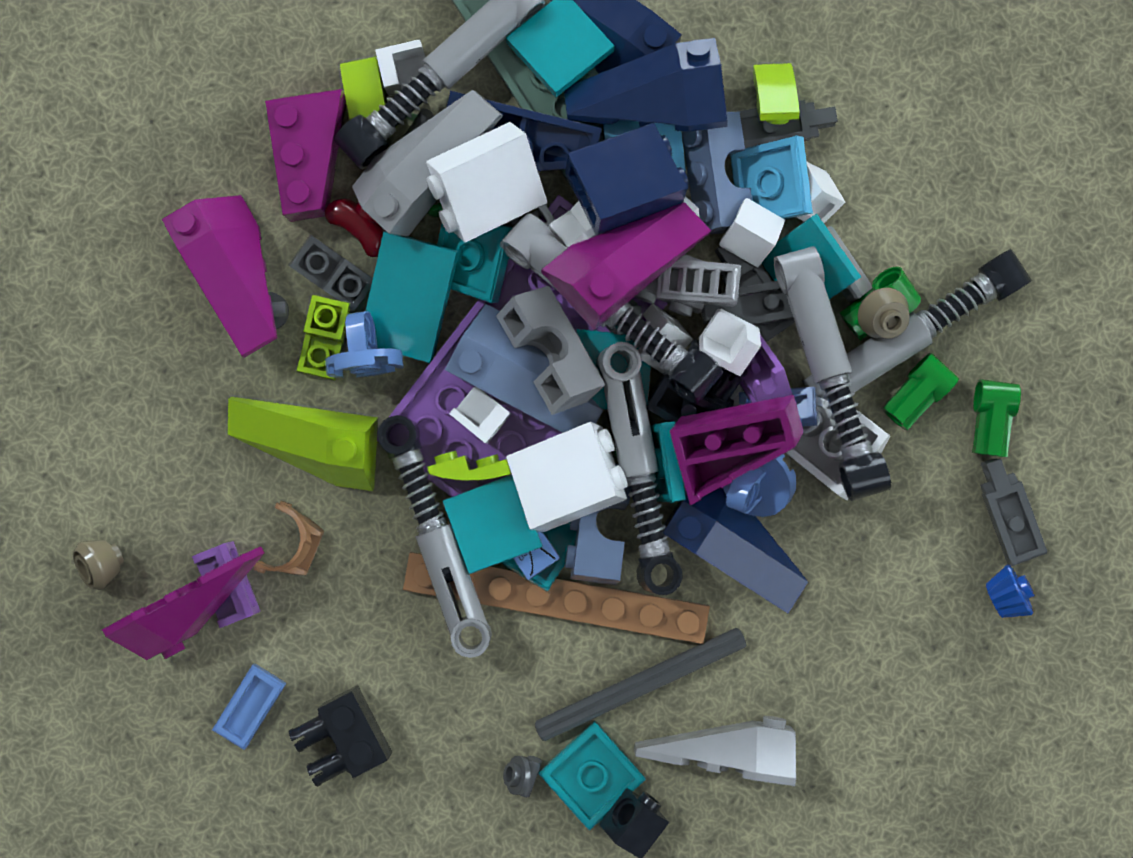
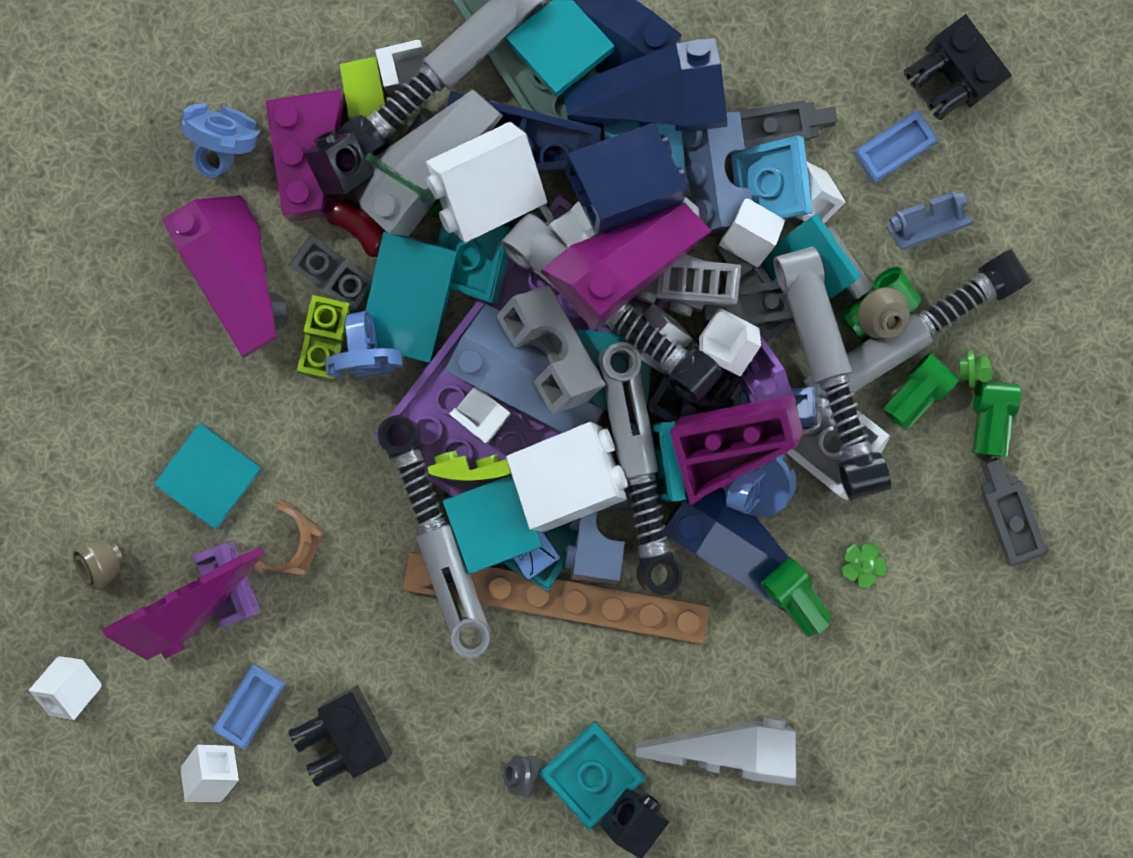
lime wedge [228,397,378,491] -> none
dark grey axle [535,628,746,741] -> none
lime slope [753,63,800,125] -> none
blue piece [986,565,1035,618] -> none
none -> white panel [29,656,101,720]
none -> teal tile [154,423,263,529]
none -> medium blue tile [181,103,260,178]
none -> white panel [181,745,239,802]
none -> black brick [303,130,373,194]
none -> clear green hinge [364,153,435,204]
none -> green piece [761,557,832,637]
none -> bright green plant [840,543,888,589]
none -> medium blue tile [853,110,939,184]
none -> sand blue hinge [886,191,973,250]
none -> black brick [904,14,1012,120]
none -> bright green plate [960,350,993,388]

